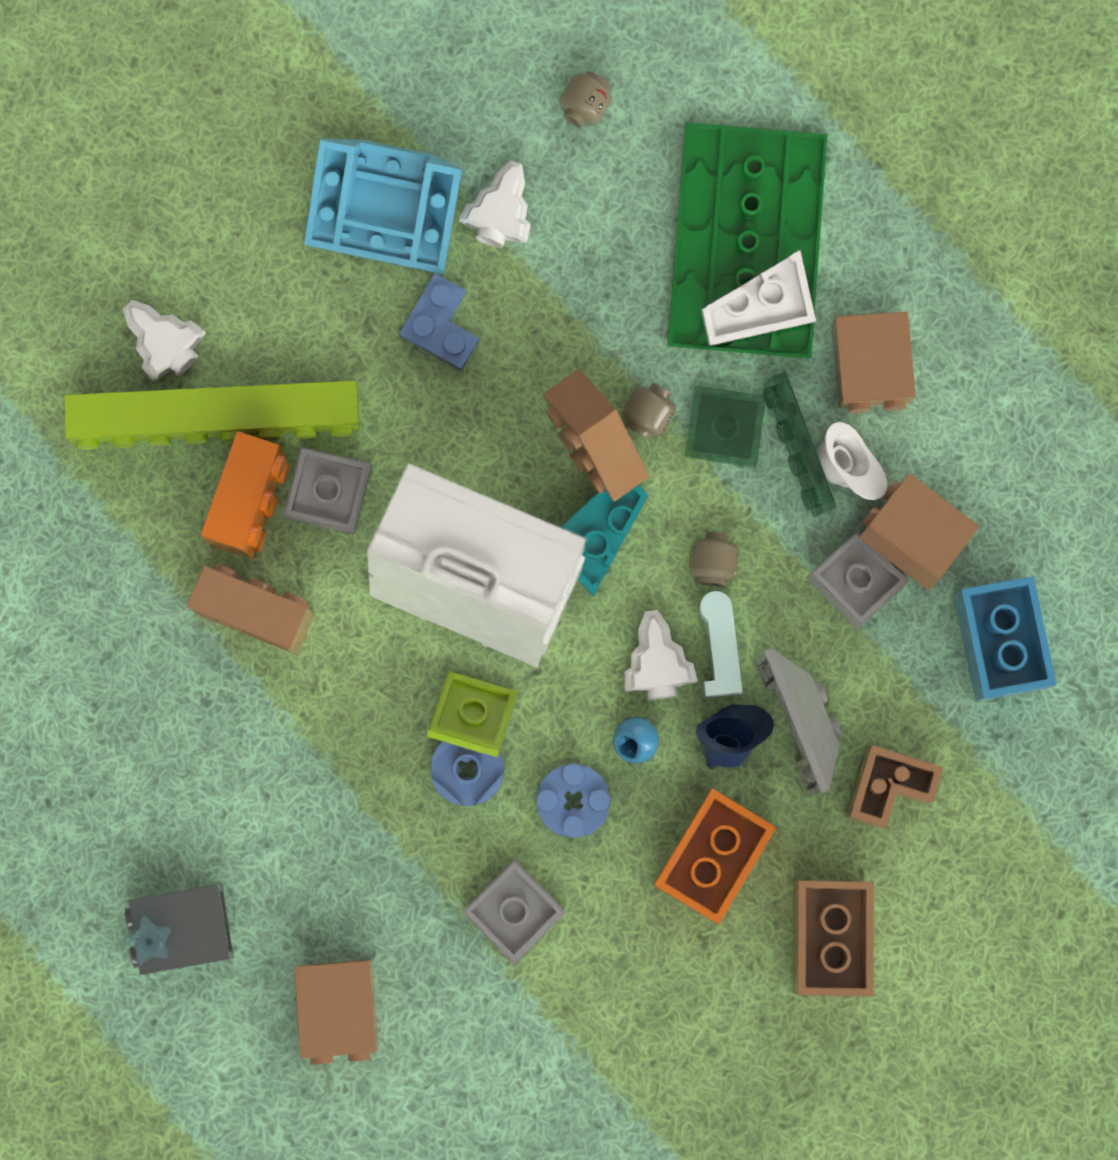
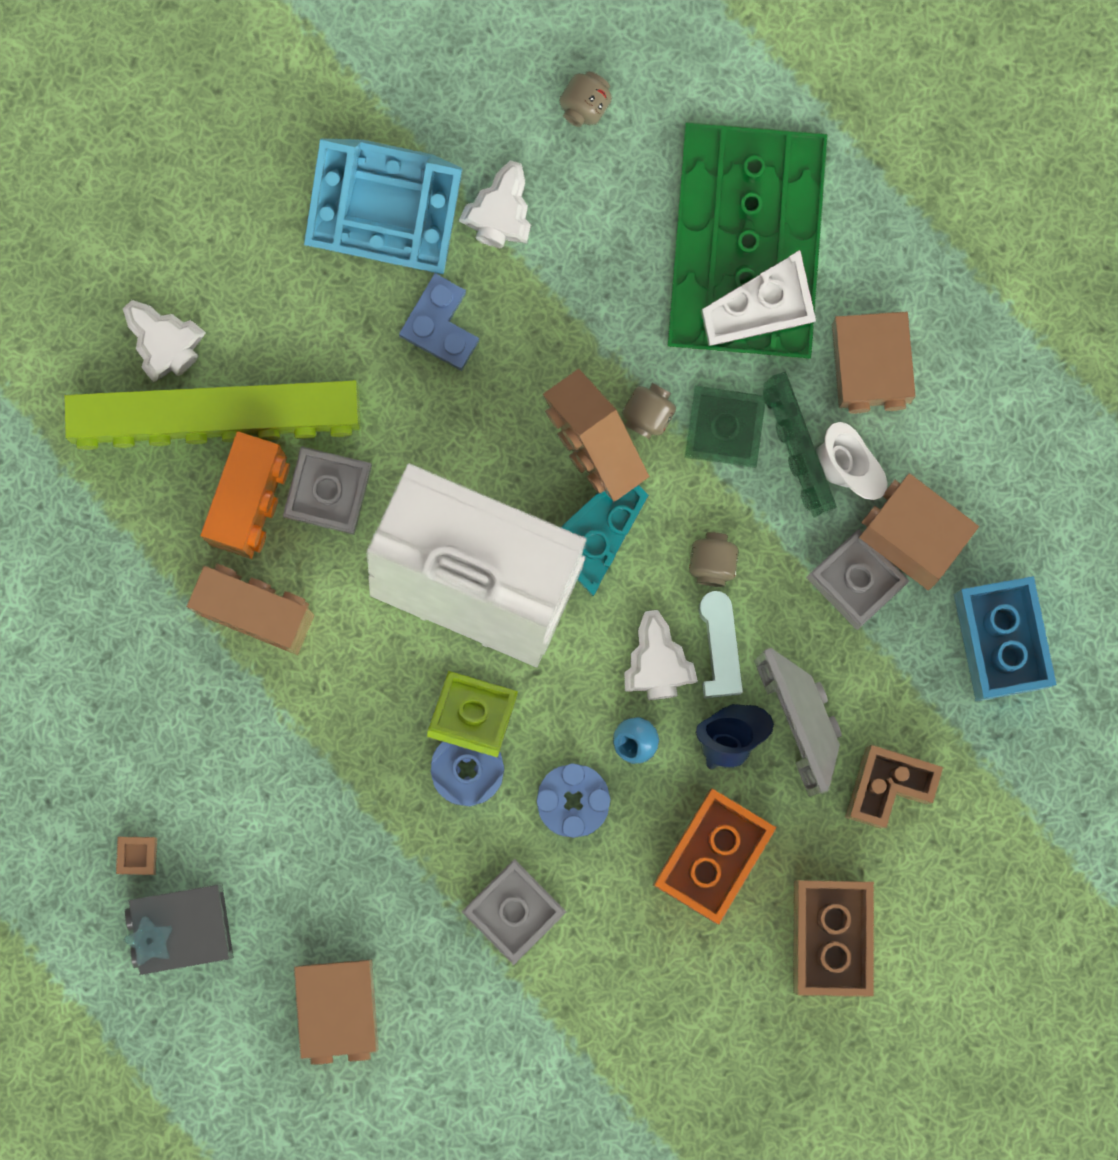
none -> medium nougat plate [116,837,157,875]

